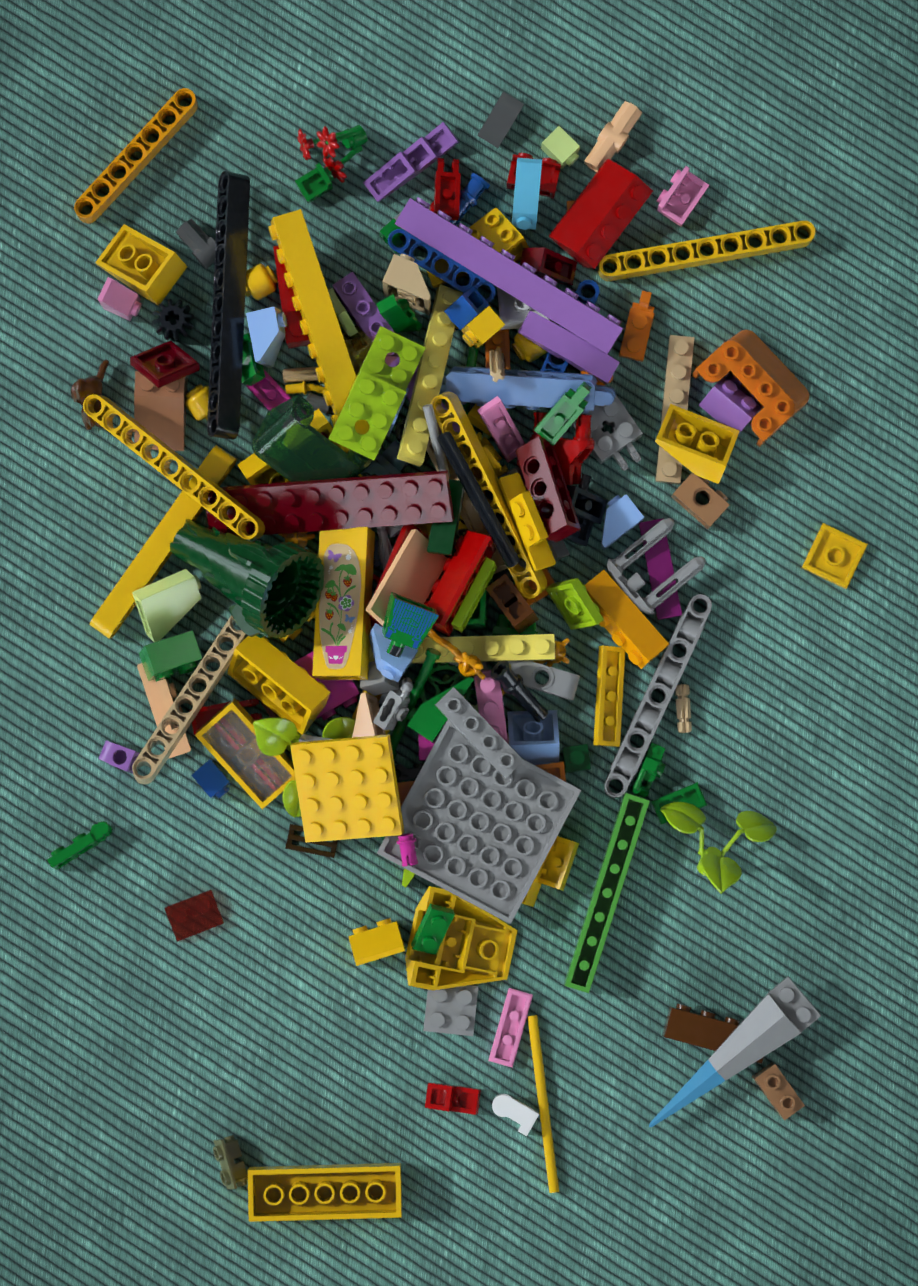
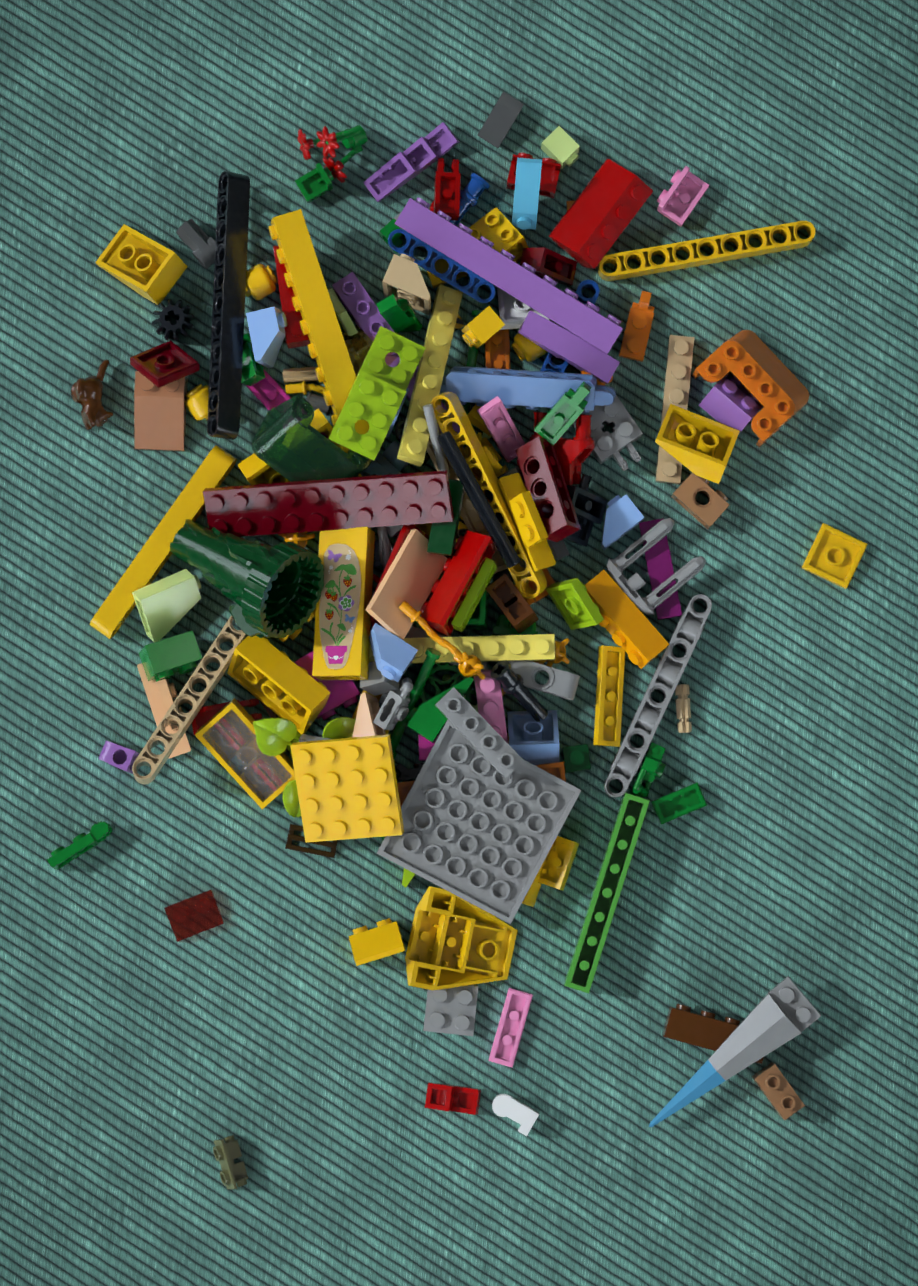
light orange beam [74,88,198,224] -> none
yellow beam [83,394,265,540] -> none
bright pink slope [97,277,142,321] -> none
blue brick [191,759,232,799] -> none
yellow brick [248,1163,402,1222] -> none
green torso [382,592,439,657] -> none
dark pink pin [396,833,418,866] -> none
green plate [411,903,455,955] -> none
blue brick [444,286,489,330] -> none
tan axle [489,347,505,382] -> none
yellow piece [527,1015,559,1193] -> none
light nougat piece [584,101,642,172] -> none
lime plant [660,802,777,894] -> none

